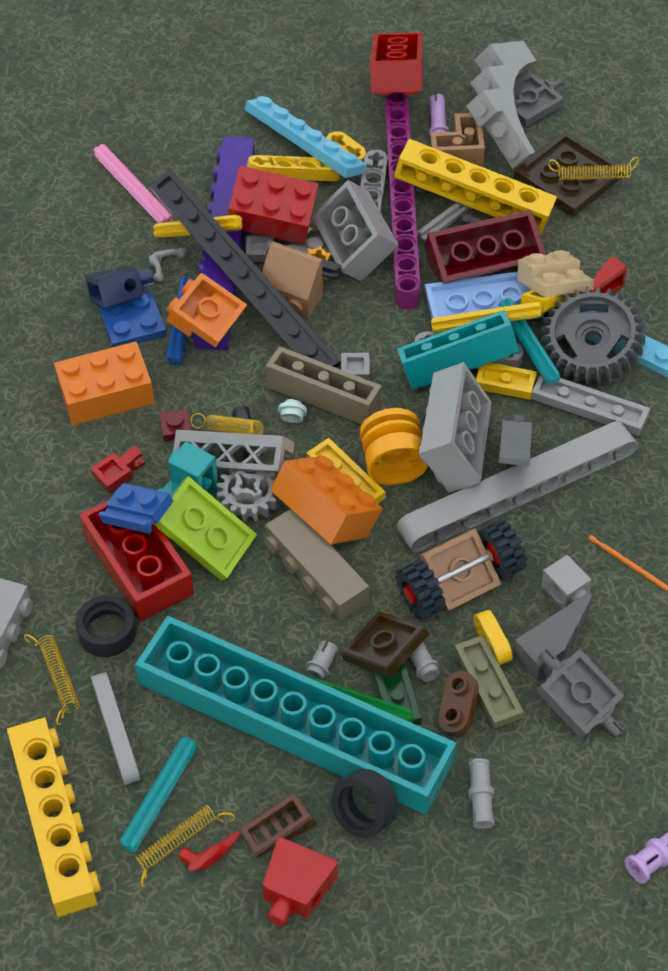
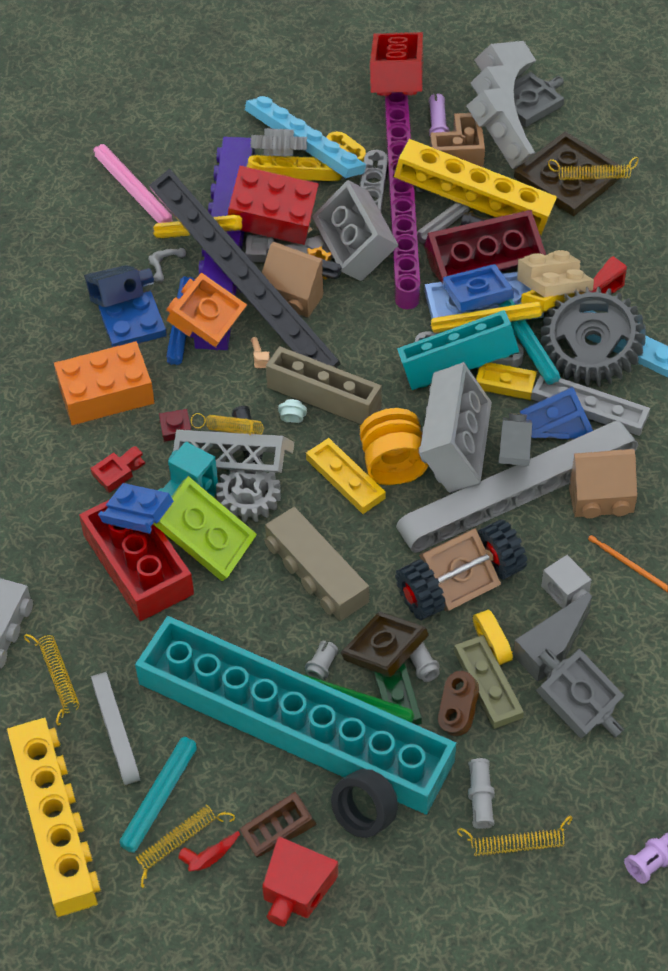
black tyre [75,595,137,657] -> none
orange brick [270,456,383,545] -> none
light grey plate [341,353,370,381] -> none
none -> light grey gear [251,129,307,156]
none -> light nougat hand [251,337,270,368]
none -> blue plate [443,264,514,312]
none -> yellow piece [457,816,572,856]
none -> blue wing [520,386,593,439]
none -> medium nougat slope [569,449,637,518]

